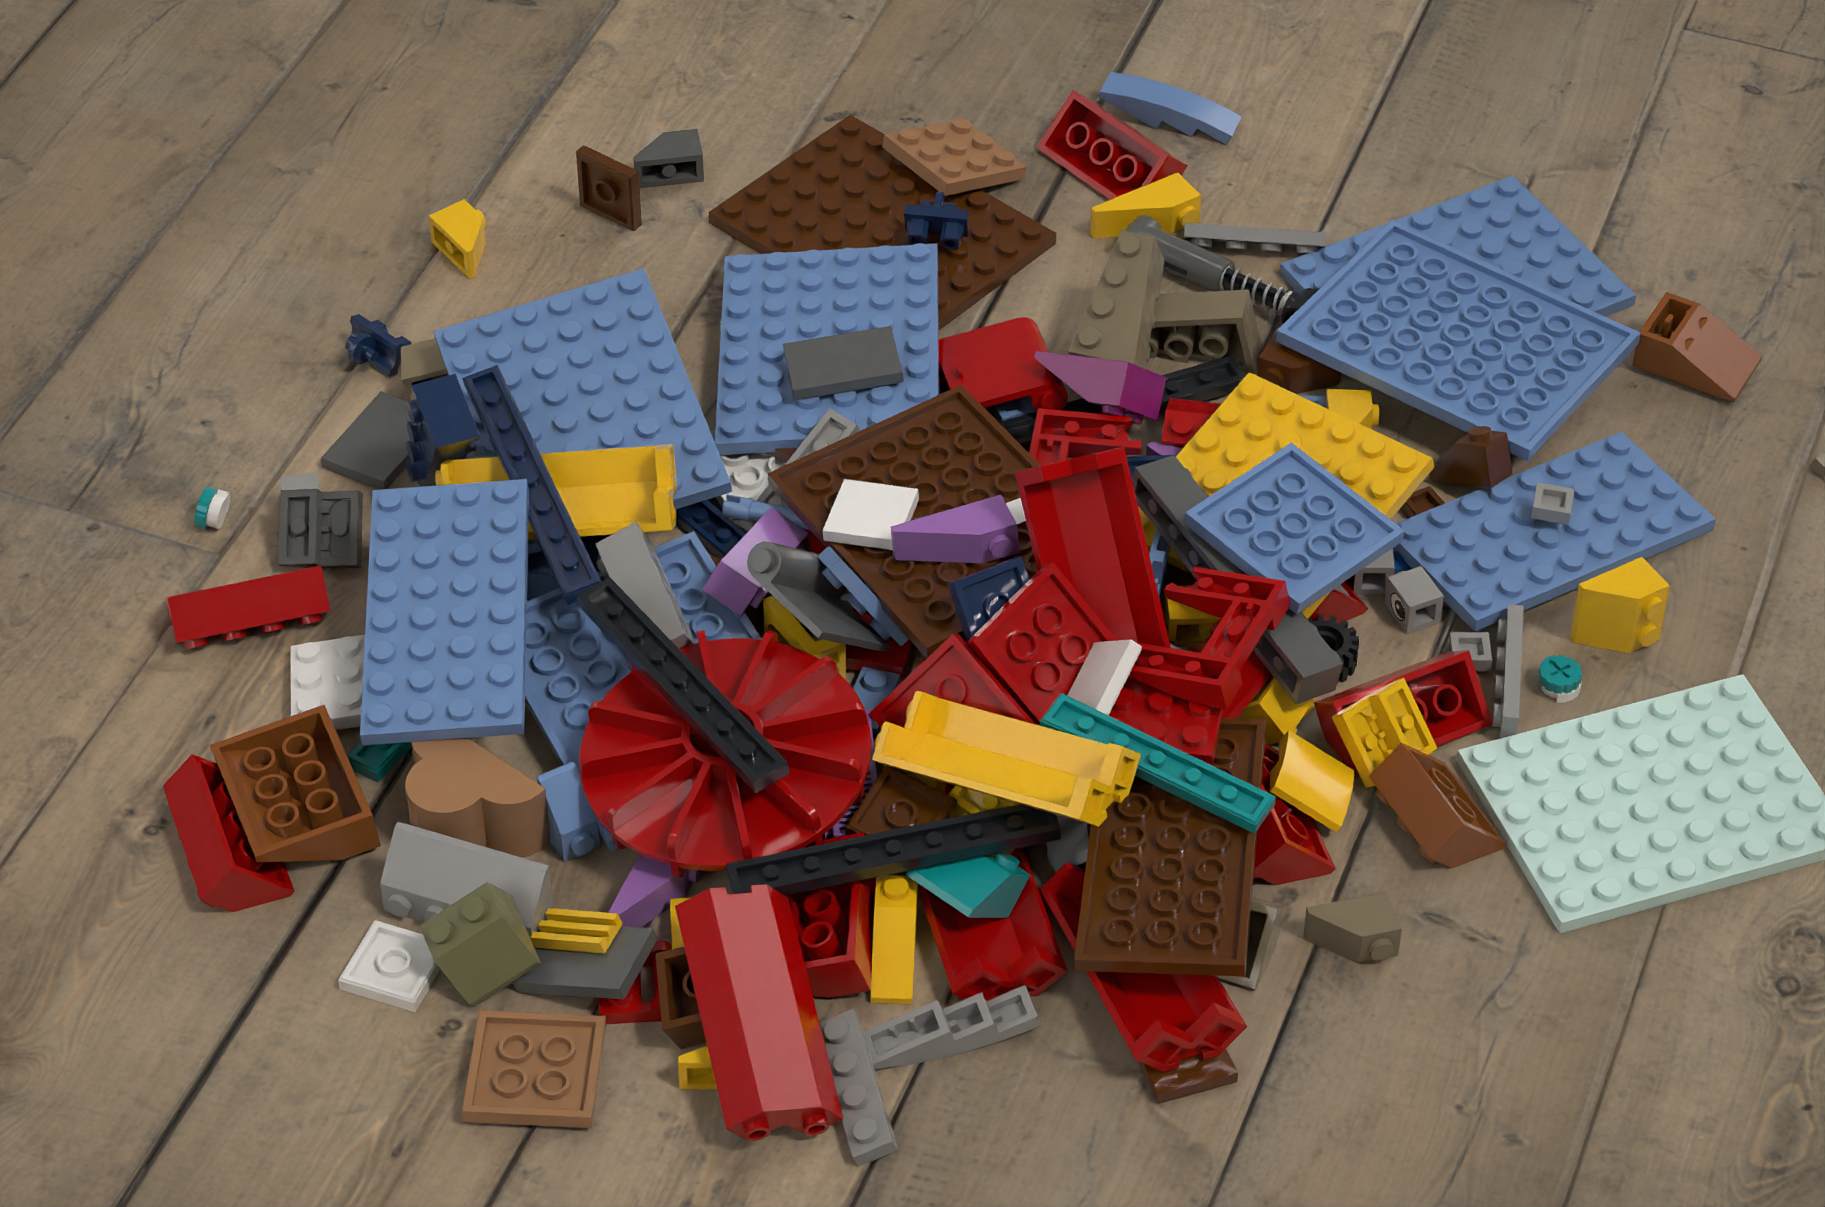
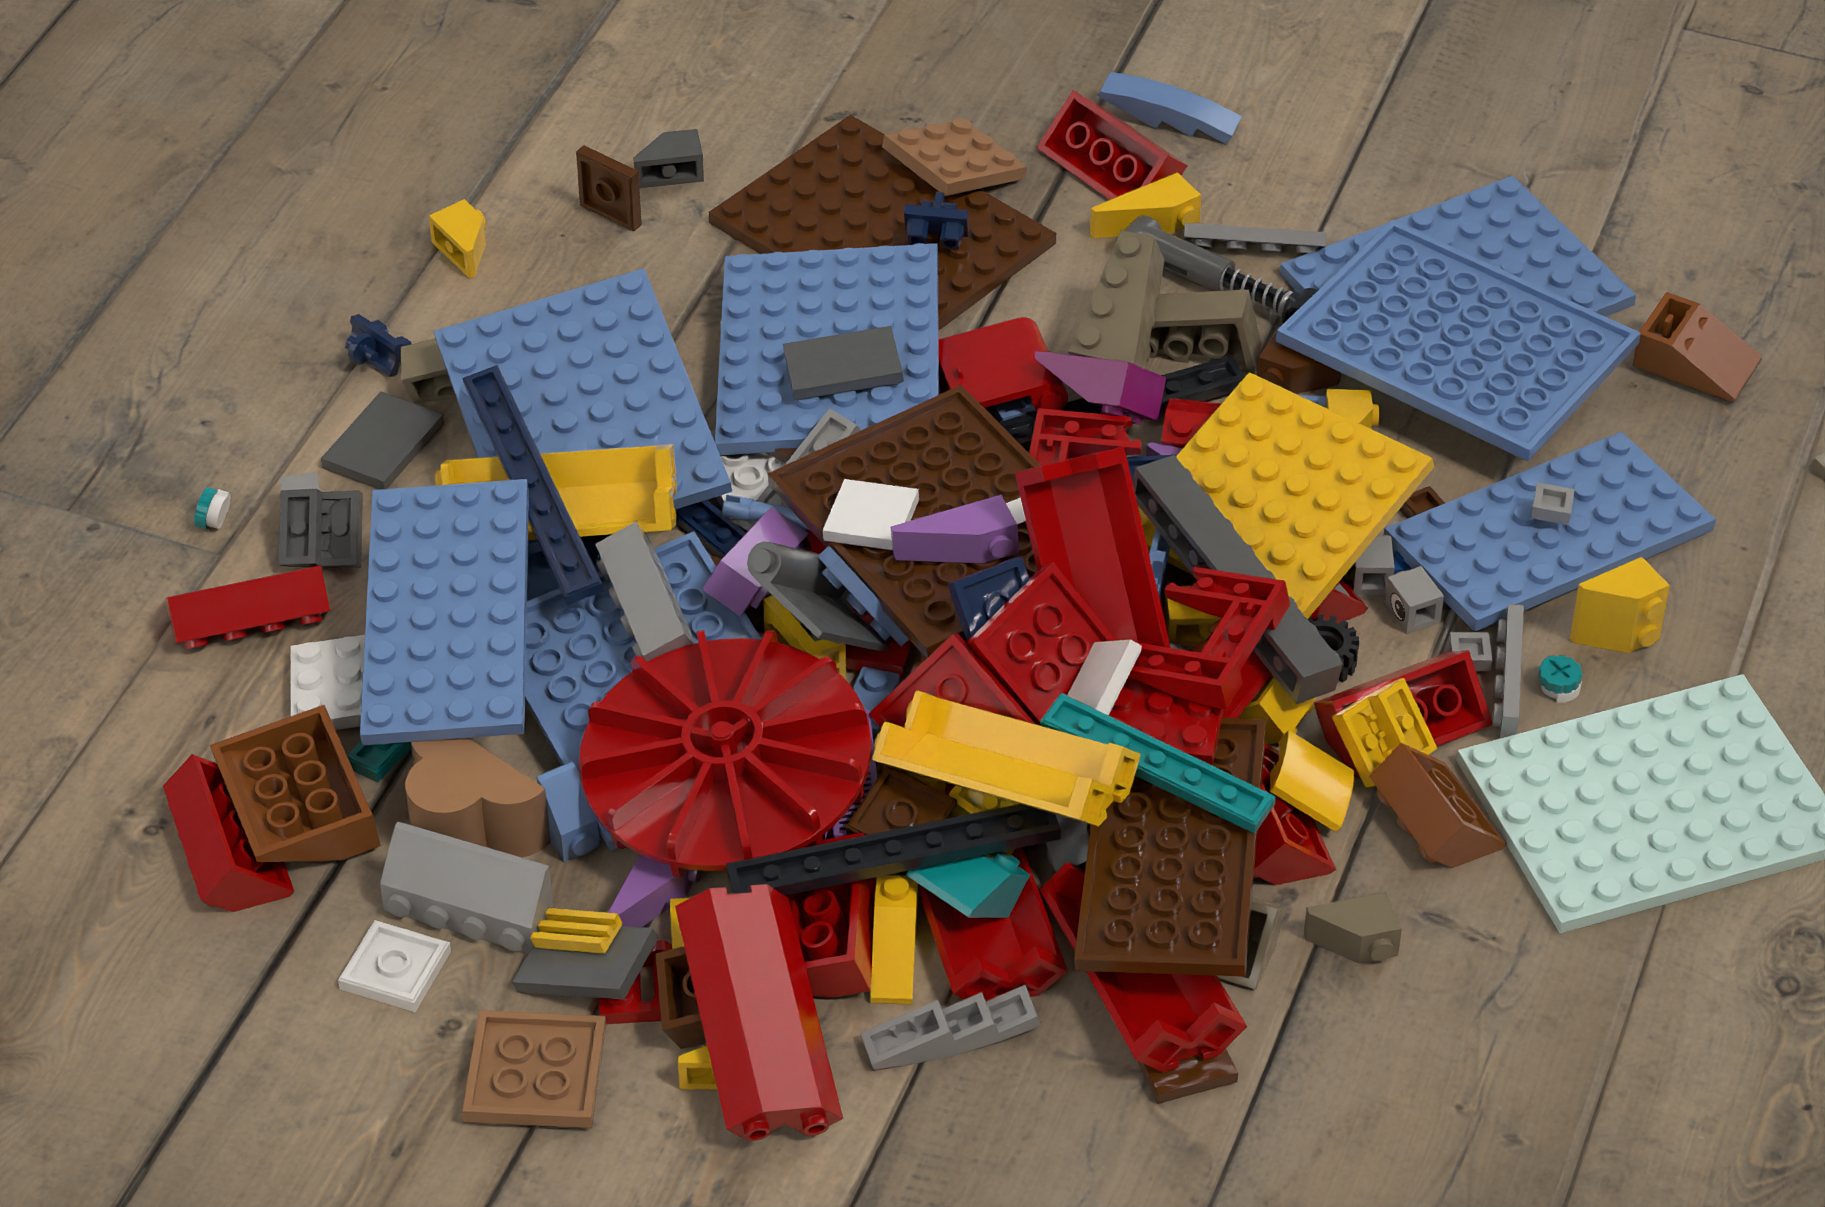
dark blue wedge [406,374,480,487] -> none
olive slope [419,882,541,1007] -> none
black plate [577,577,790,793] -> none
light grey plate [820,1009,898,1167] -> none
medium blue plate [1183,442,1405,614] -> none
reddish brown slope [1429,426,1512,488] -> none

